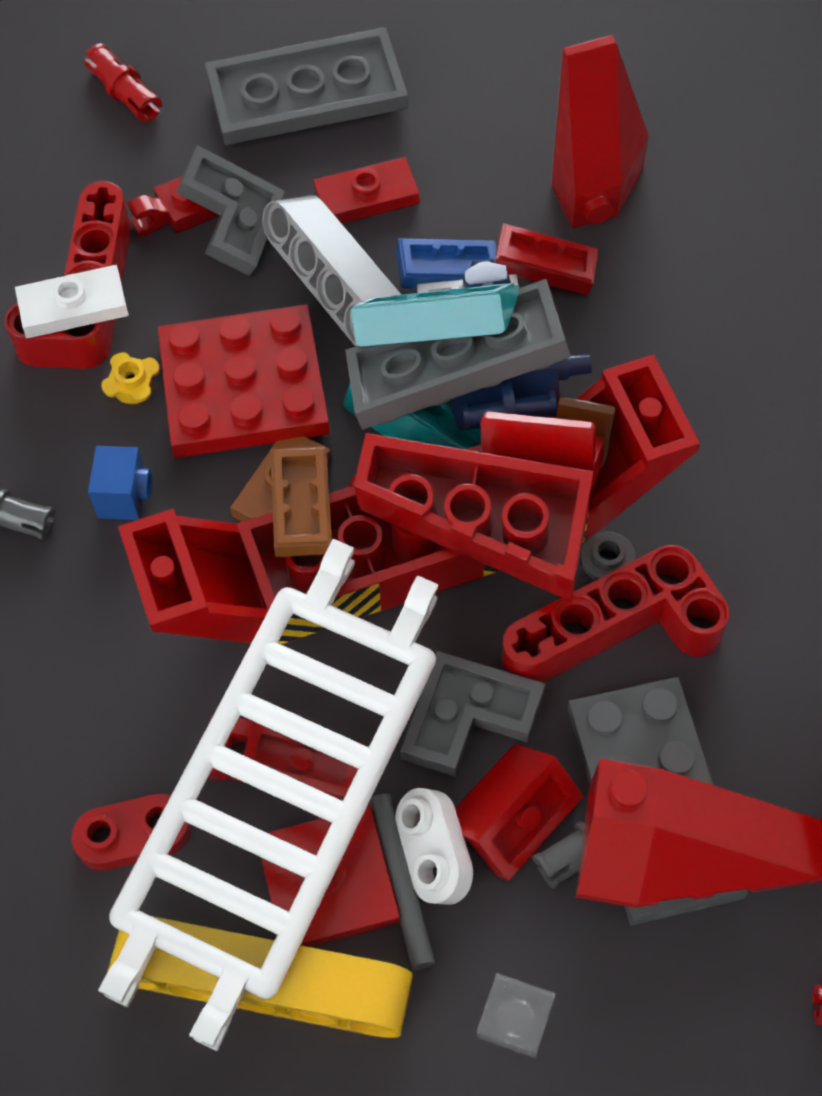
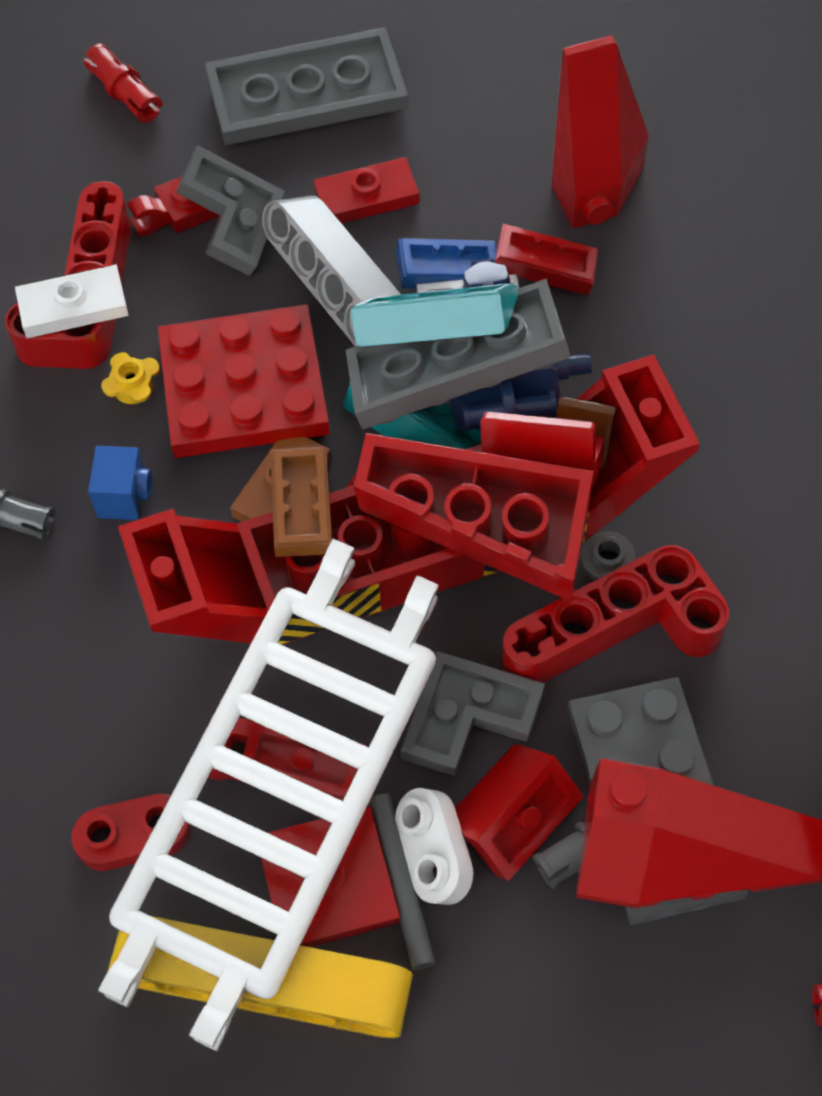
clear plate [476,973,555,1058] -> none

